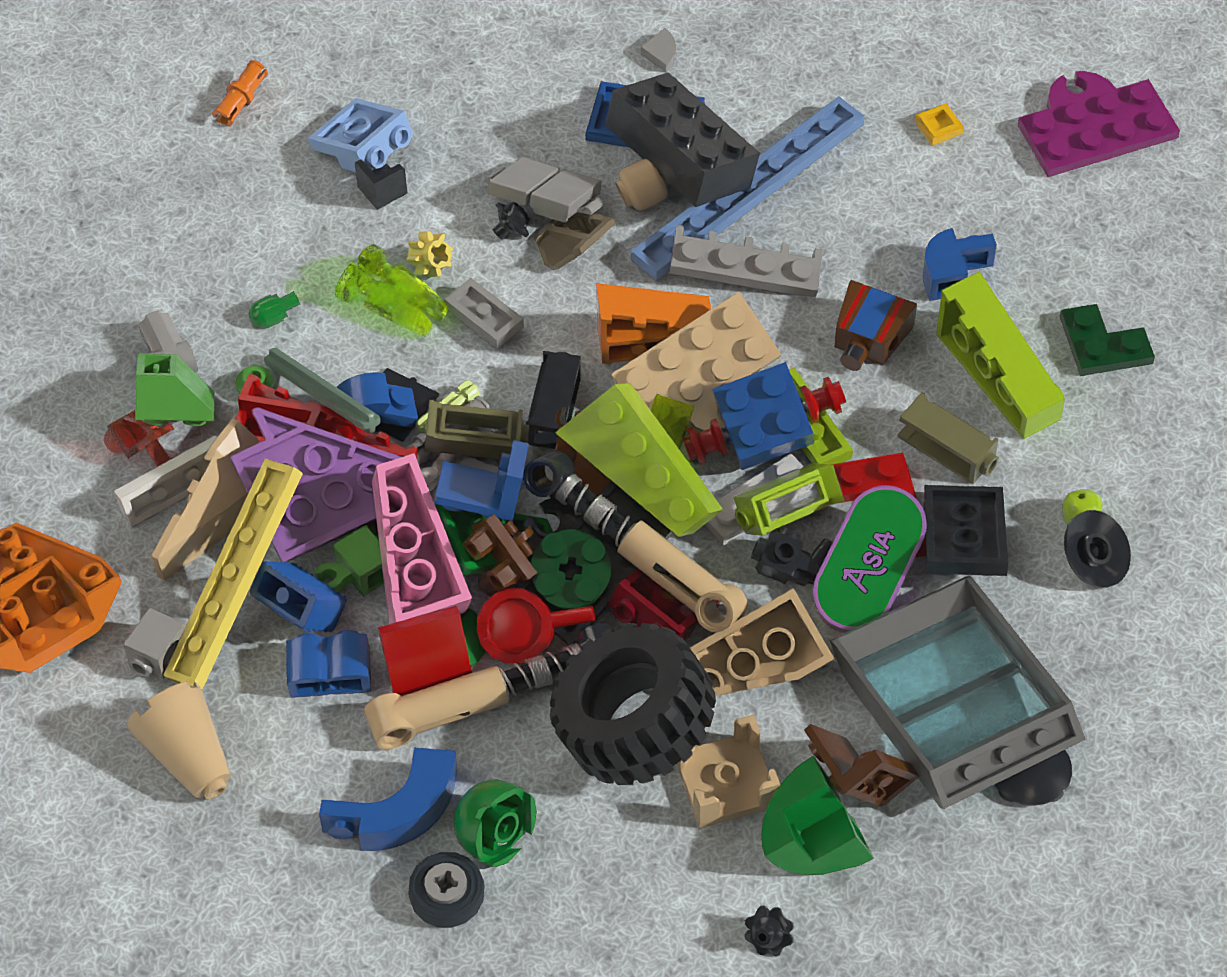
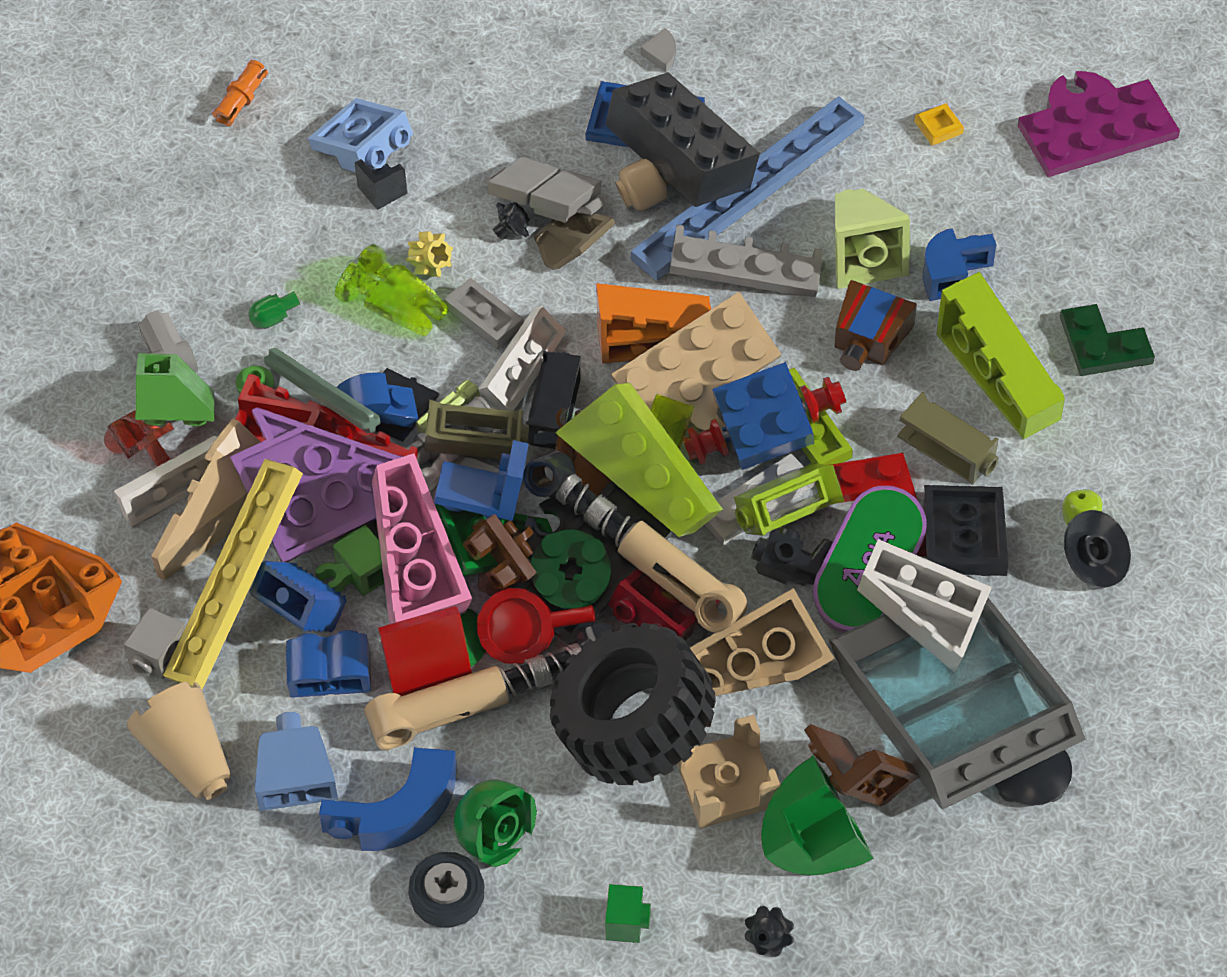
none -> medium blue torso [255,712,338,811]
none -> white plate [478,306,566,411]
none -> green plate [605,884,651,943]
none -> yellowish green slope [835,188,910,289]
none -> white wedge [857,539,992,673]

